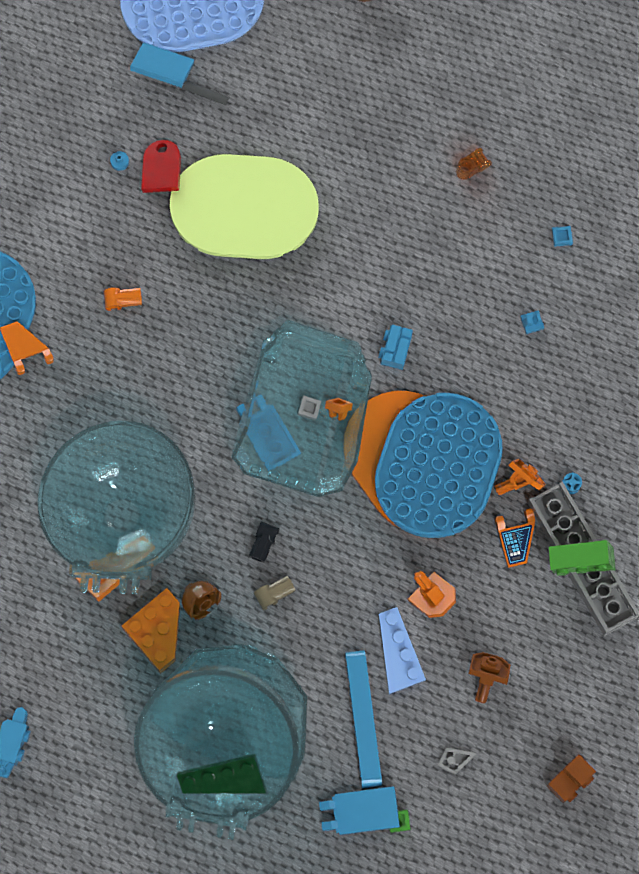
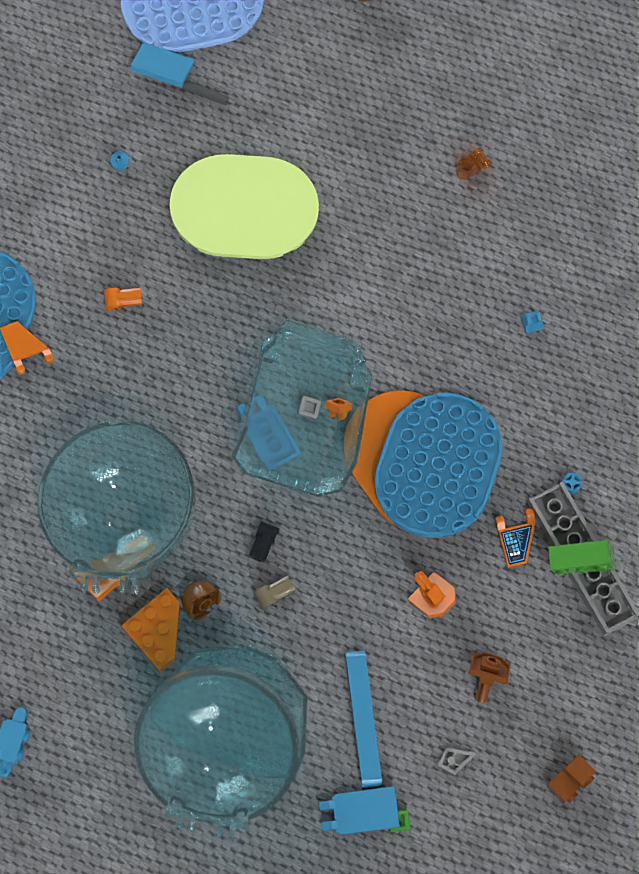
red tile [141,140,181,193] -> none
dark green wing [177,754,267,794] -> none
dark azure brick [379,325,413,370] -> none
light blue wing [379,607,426,694] -> none
orange piece [495,459,546,495] -> none
dark azure tile [552,226,573,247] -> none

